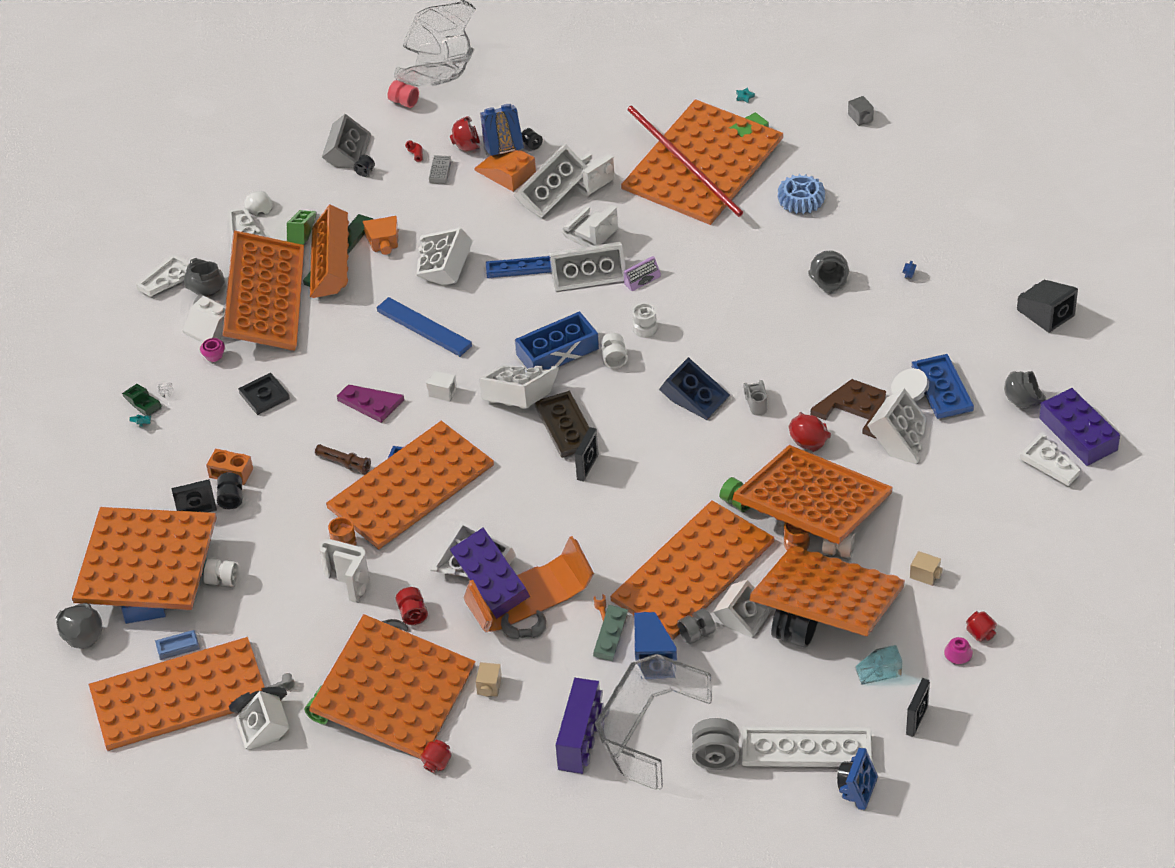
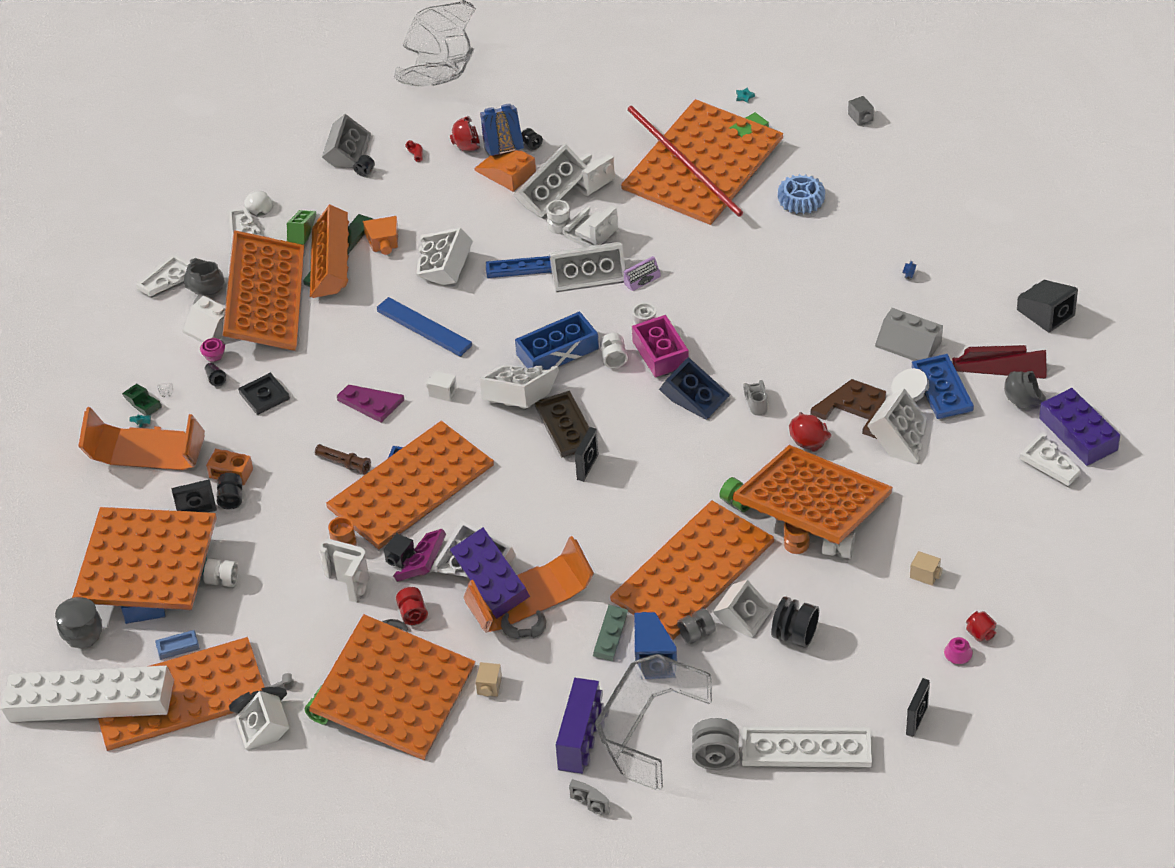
coral wheel [388,80,419,108] -> none
red head [420,739,452,773] -> none
light grey tile [429,155,452,183] -> none
orange hand [594,594,606,620] -> none
orange plate [749,546,905,636] -> none
dark grey helmet [808,251,850,293] -> none
blue piece [837,748,878,810] -> none
clear light blue slope [855,645,902,685] -> none
none -> white brick [1,666,174,722]
none -> dark grey dish [55,597,96,631]
none -> orange piece [78,407,205,470]
none -> black cone [204,363,226,387]
none -> black brick [384,533,415,569]
none -> magenta wing [393,529,446,582]
none -> white wheel [546,200,570,234]
none -> light grey slope [569,779,610,815]
none -> dark pink brick [632,315,689,377]
none -> light grey slope [875,308,943,361]
none -> dark red wedge [952,345,1047,379]

